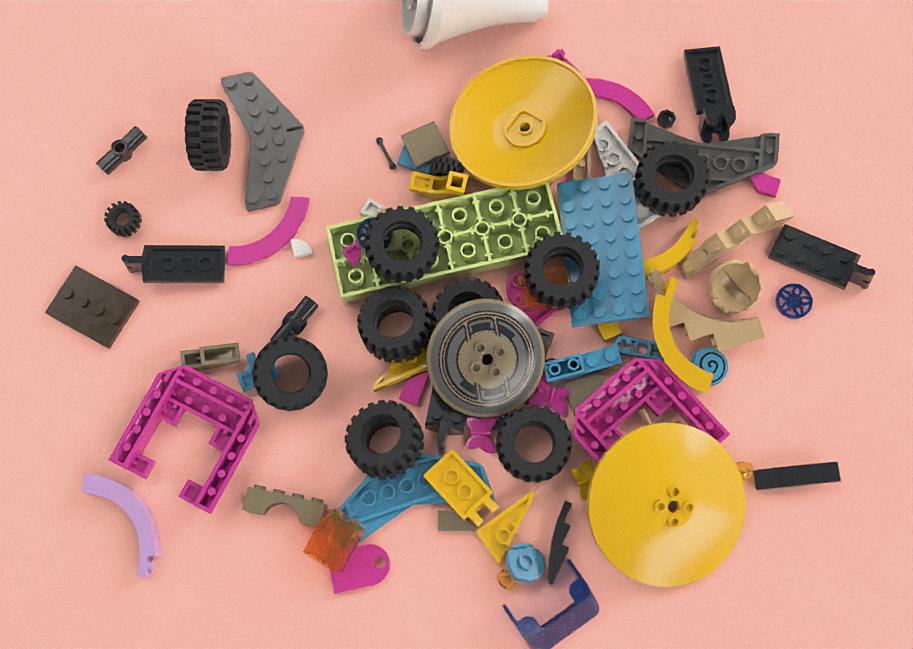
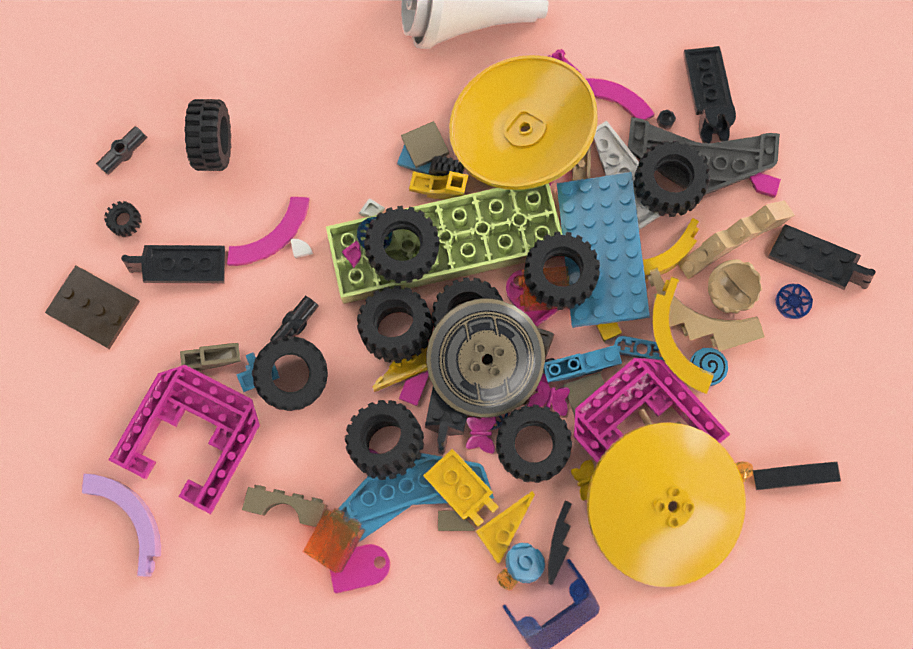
dark grey wing [221,72,305,212] -> none
black hinge [376,137,396,170] -> none

